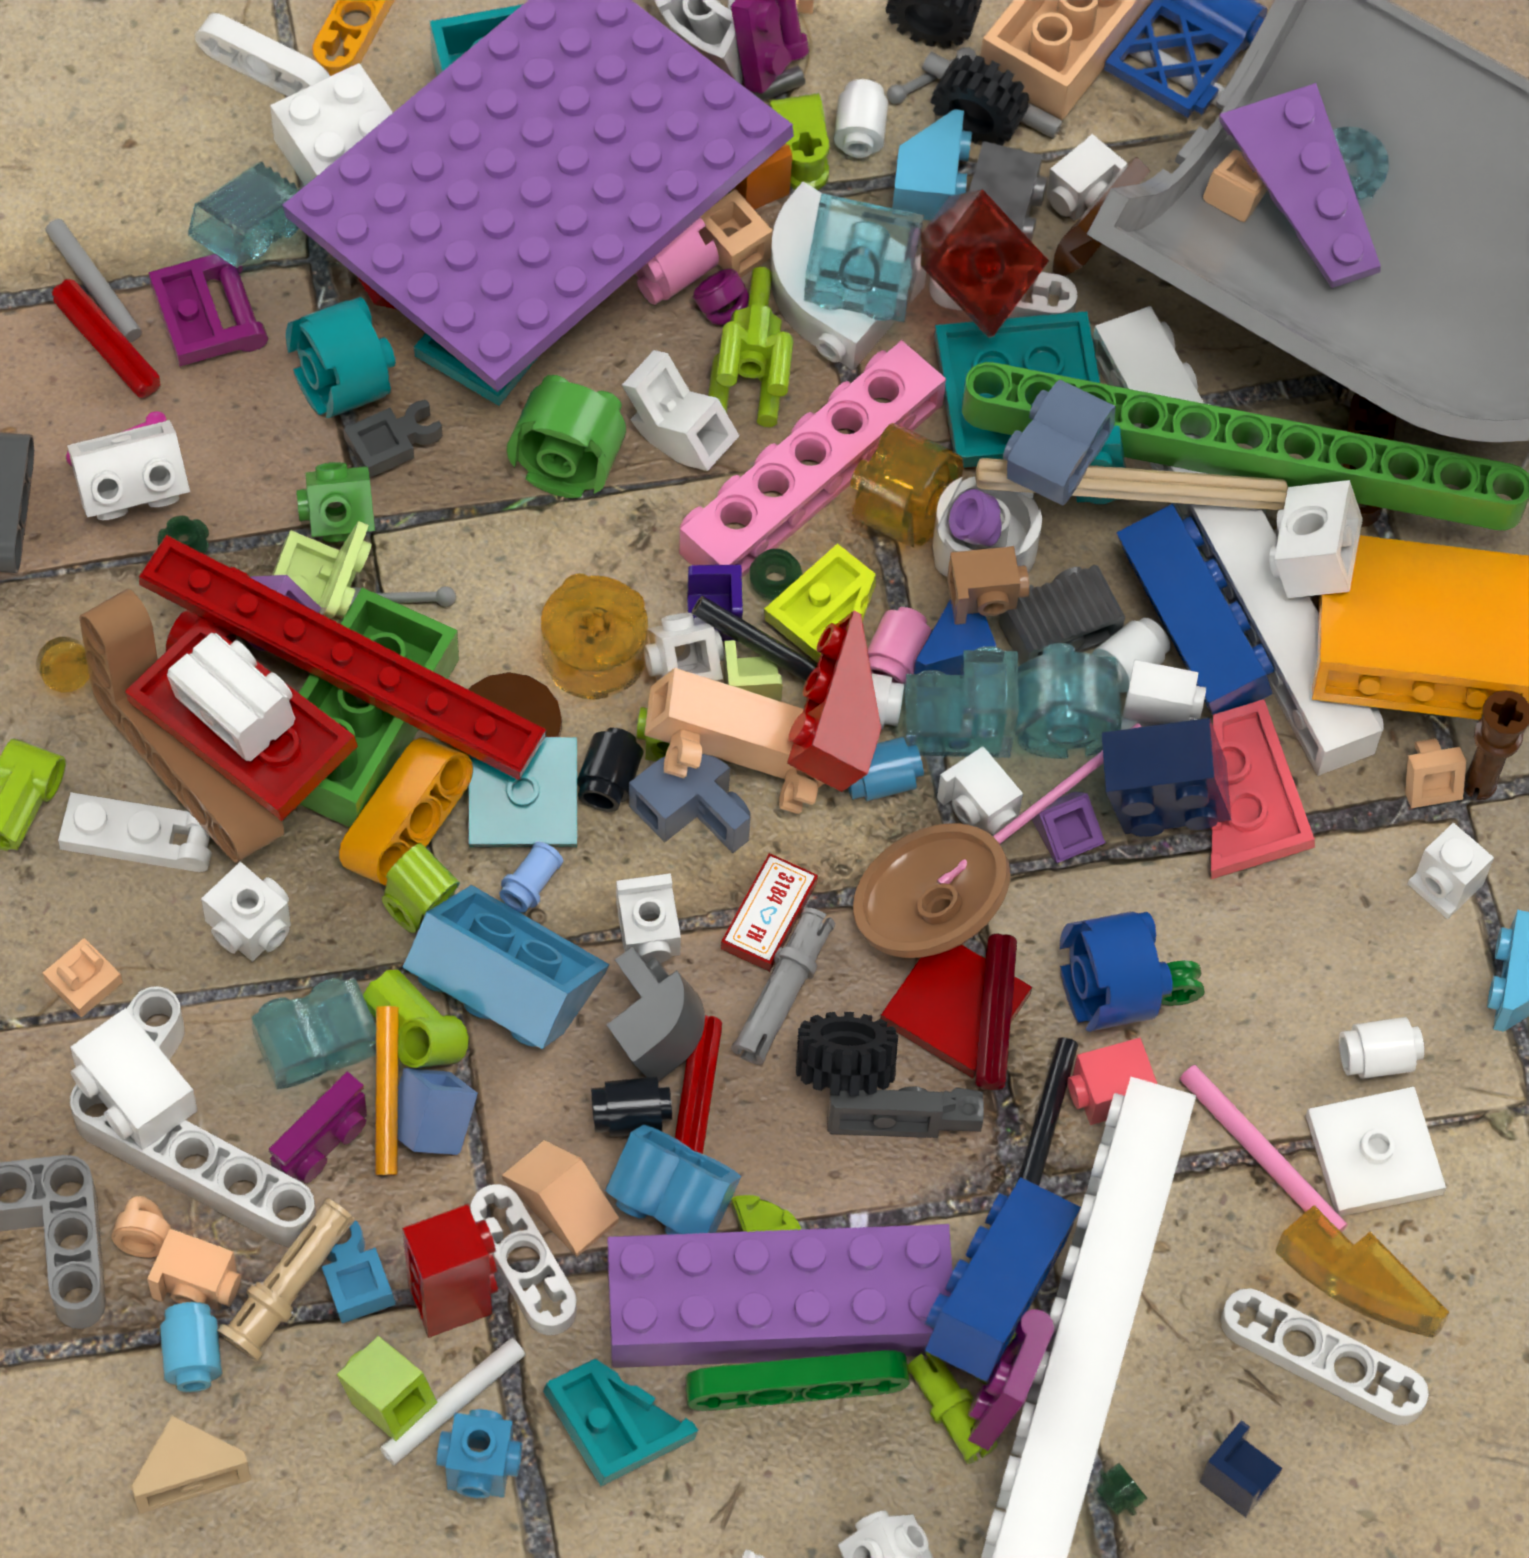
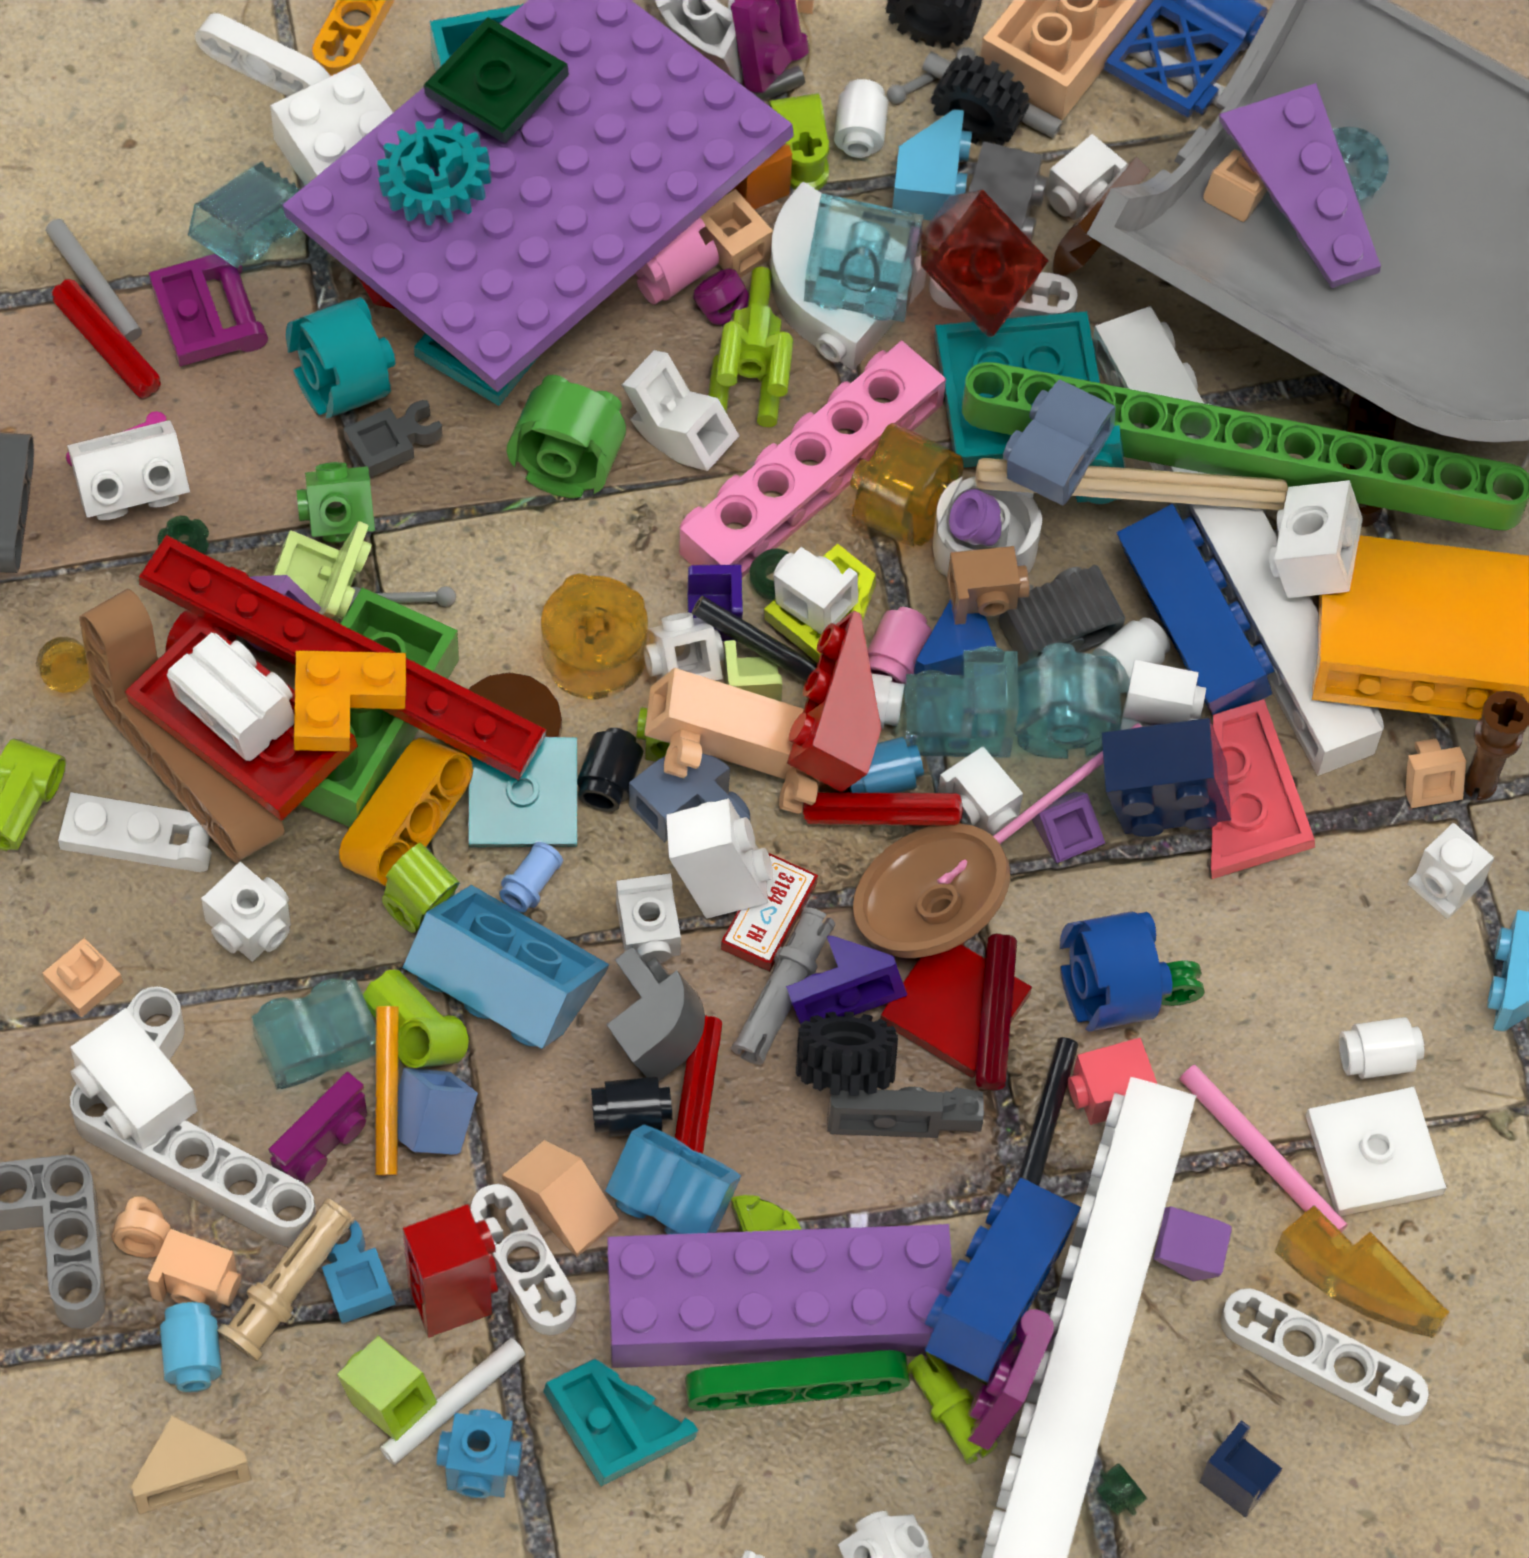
none -> light orange plate [294,651,406,751]
none -> teal gear [377,118,492,225]
none -> dark green plate [423,17,569,143]
none -> white brick [666,798,773,919]
none -> white brick [773,547,859,634]
none -> dark purple slope [786,935,907,1024]
none -> red axle [803,792,963,825]
none -> medium lavender slope [1154,1206,1232,1282]

